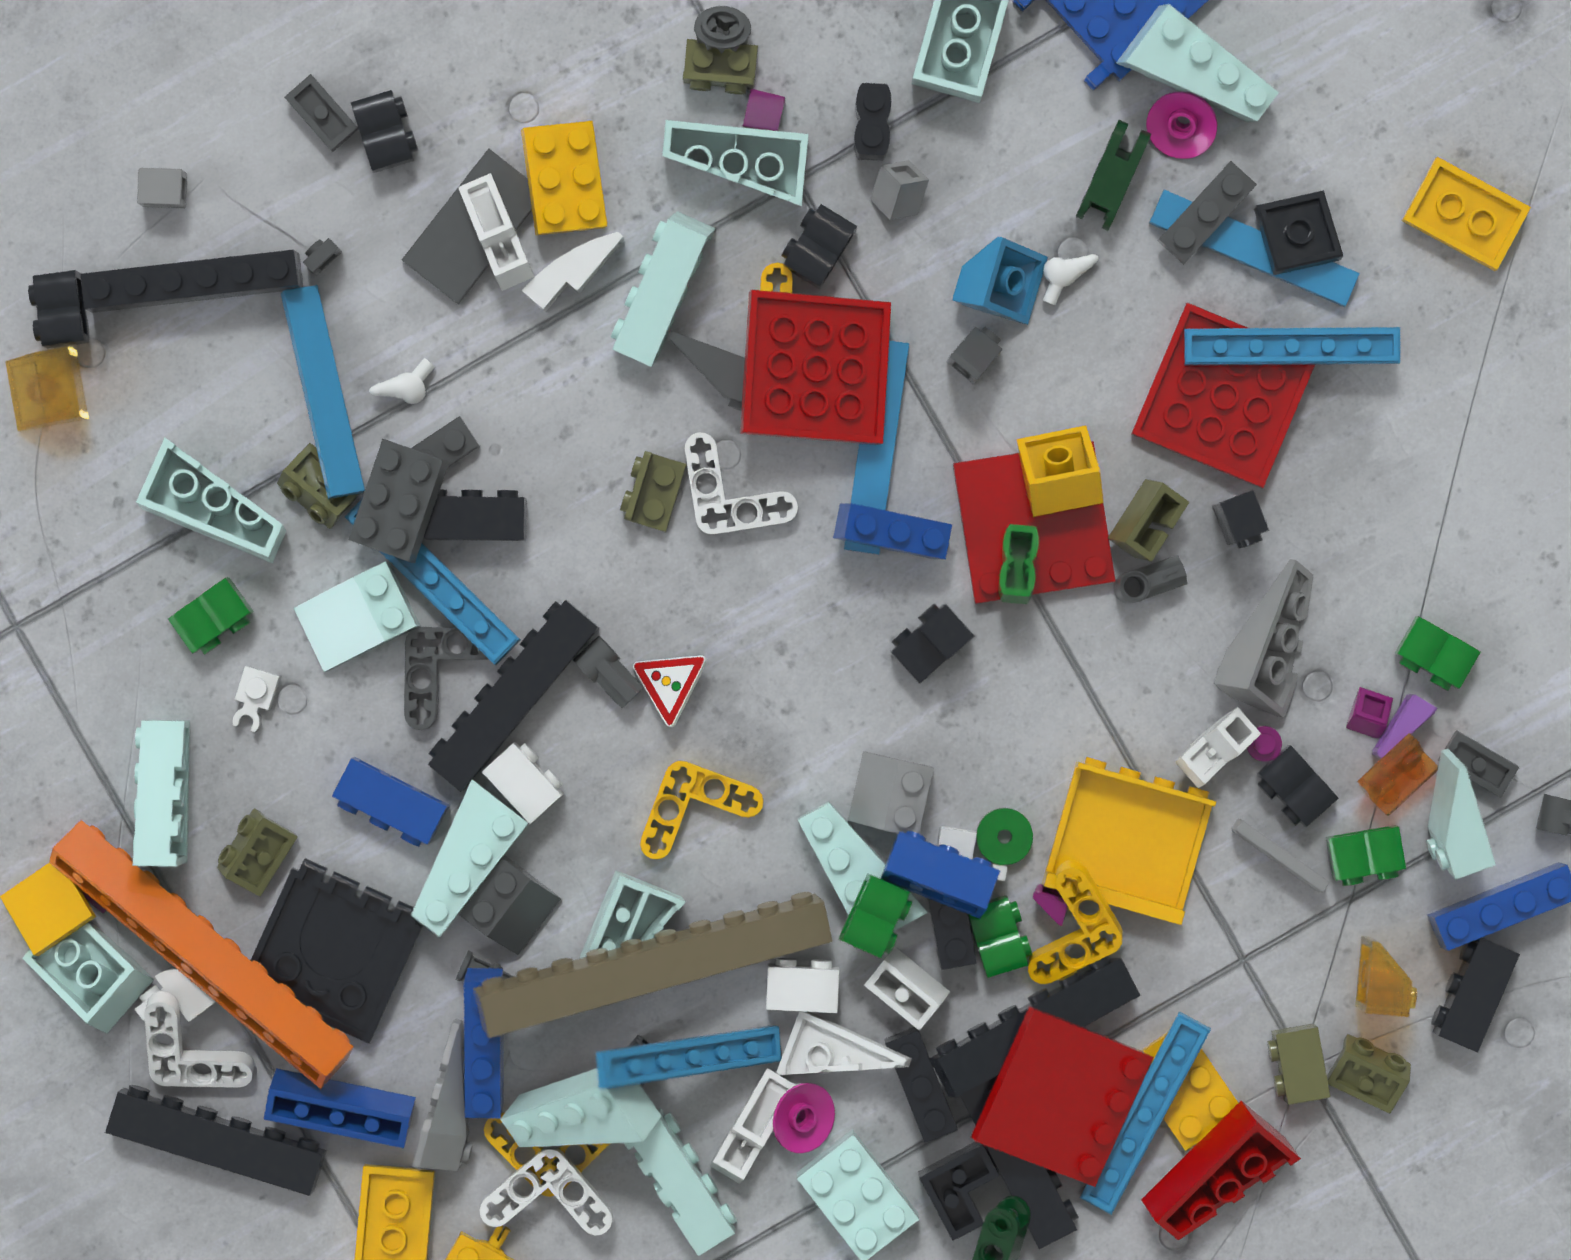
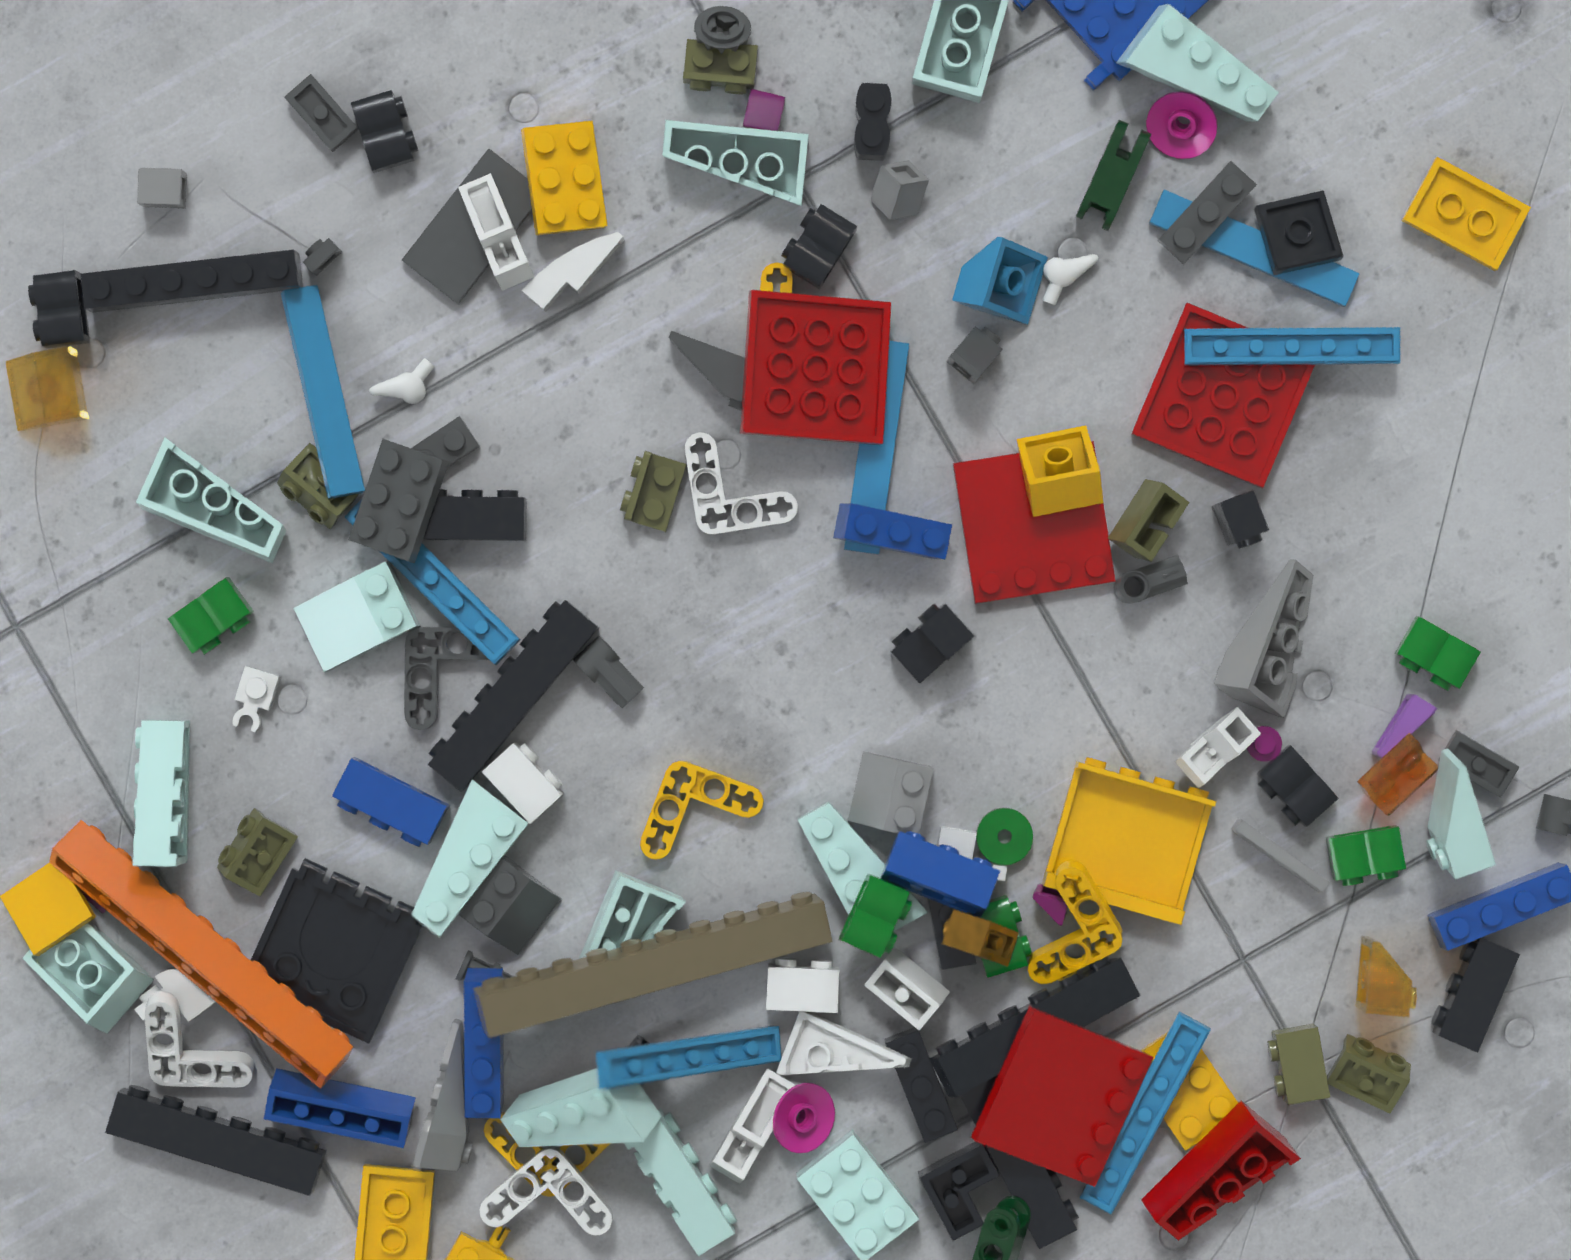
light aqua wedge [611,211,716,367] -> none
piece [633,655,707,727] -> none
green brick [998,524,1039,604] -> none
magenta slope [1346,687,1393,739] -> none
none -> pearl gold slope [942,909,1019,967]

